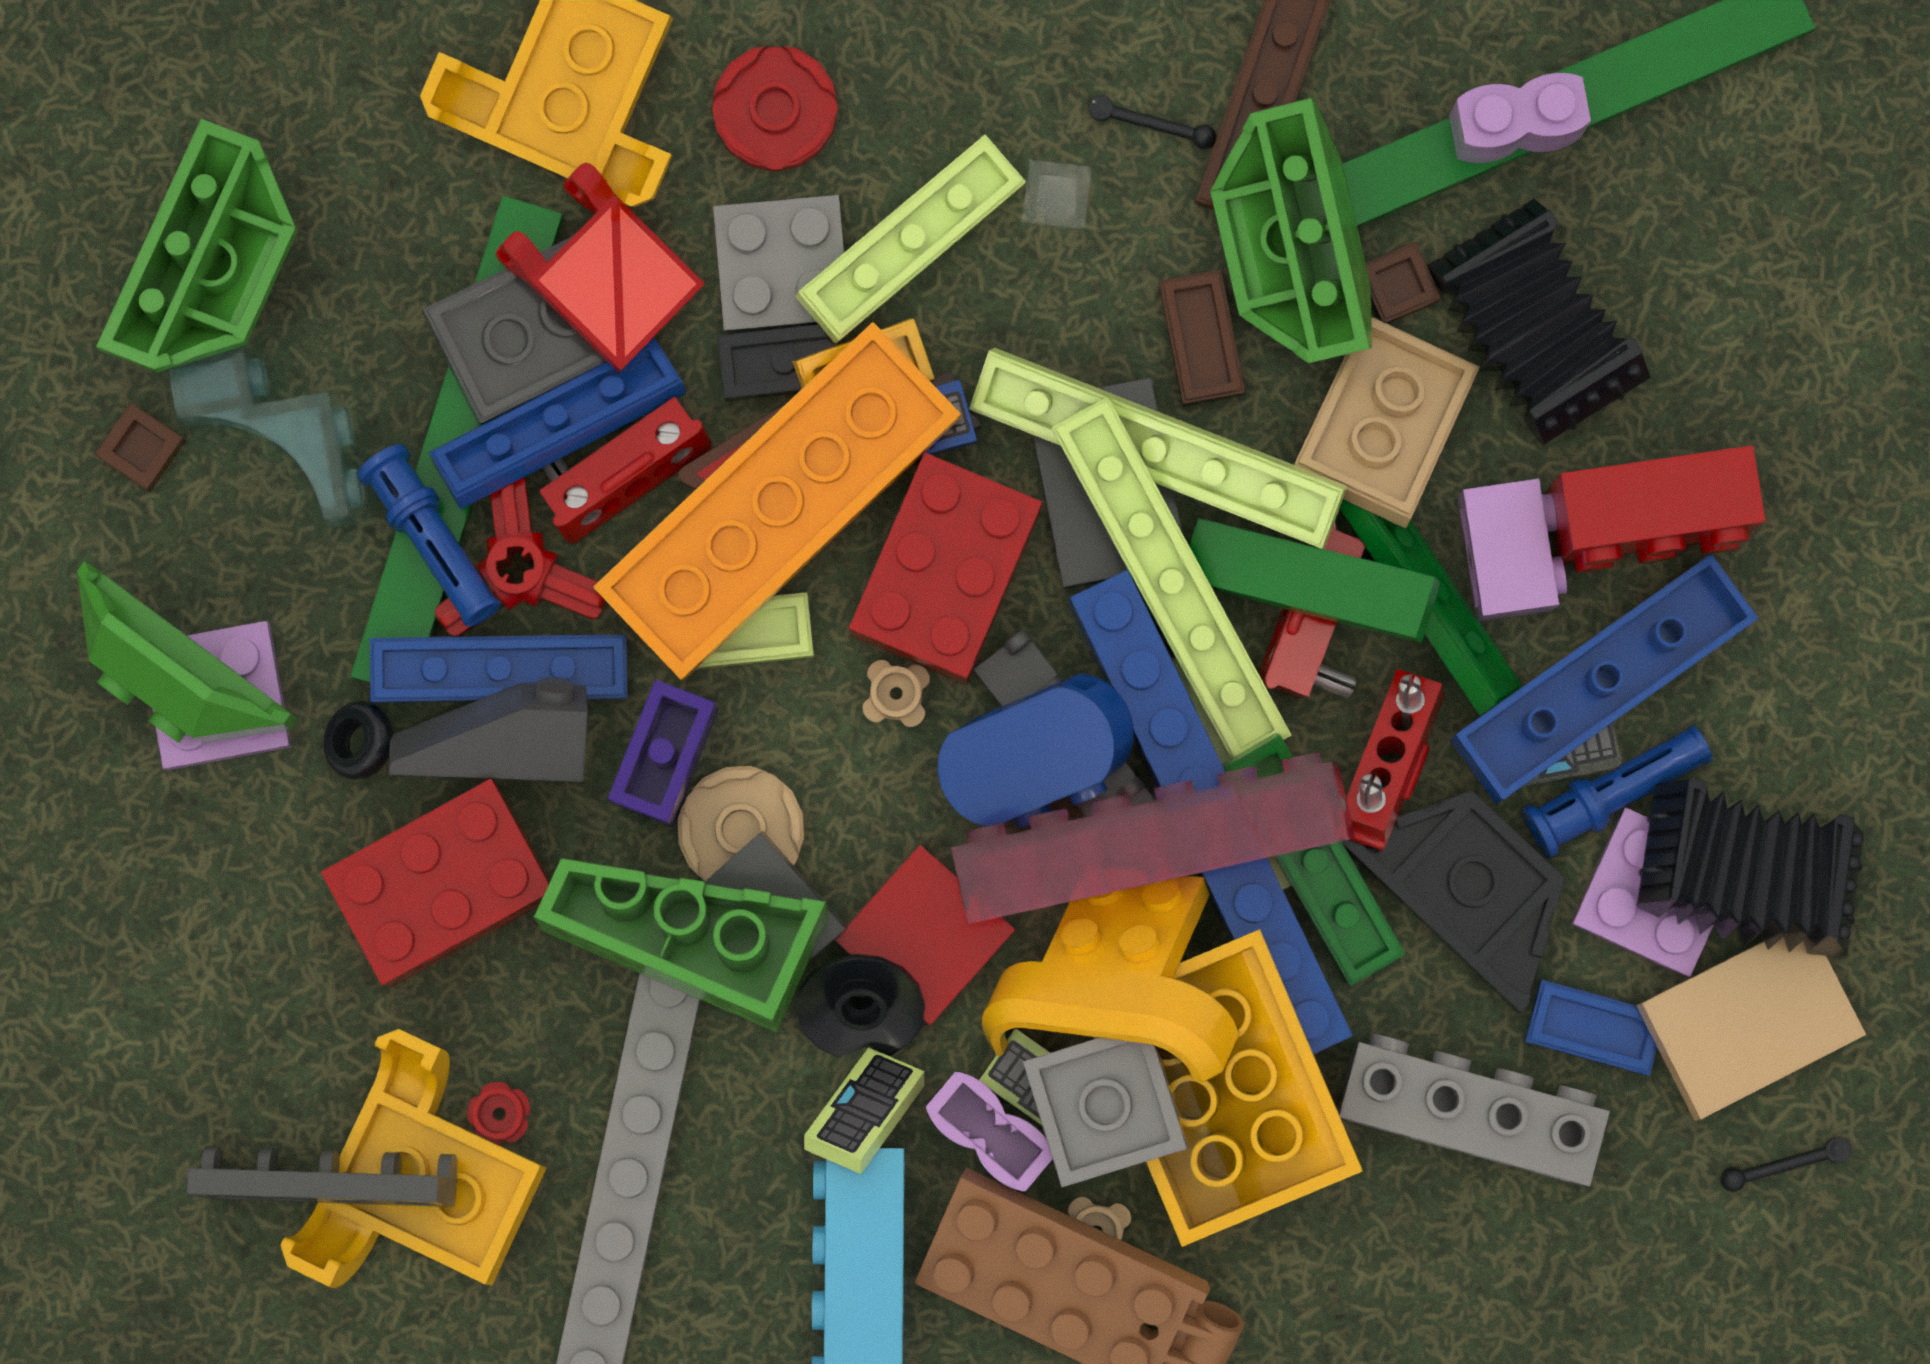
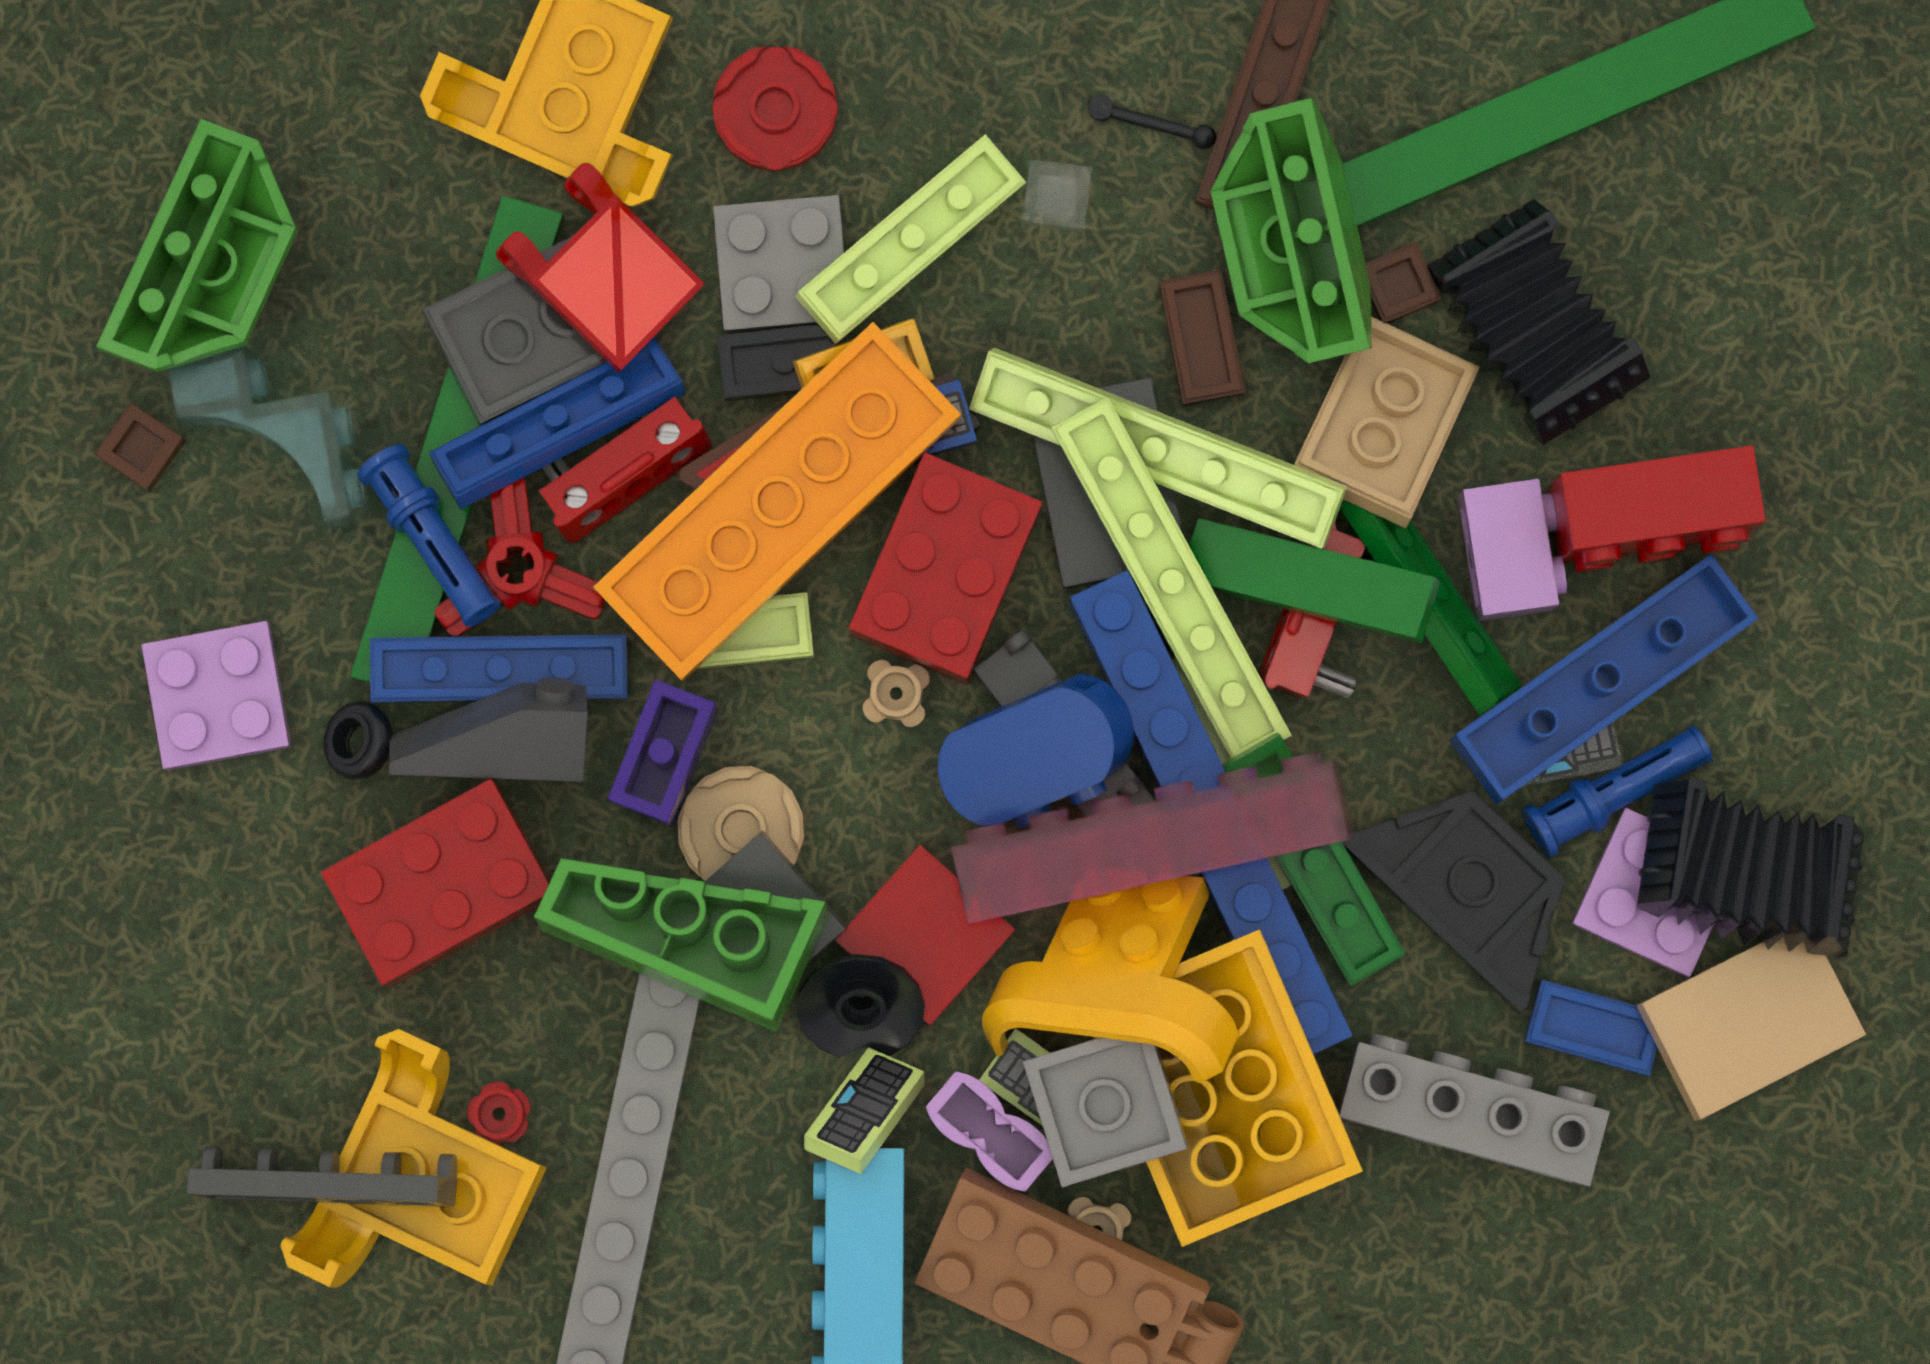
bright green wedge [77,561,300,743] -> none
red piece [1338,669,1445,851] -> none
lavender brick [1449,73,1591,163] -> none
black hinge [1721,1137,1851,1192] -> none

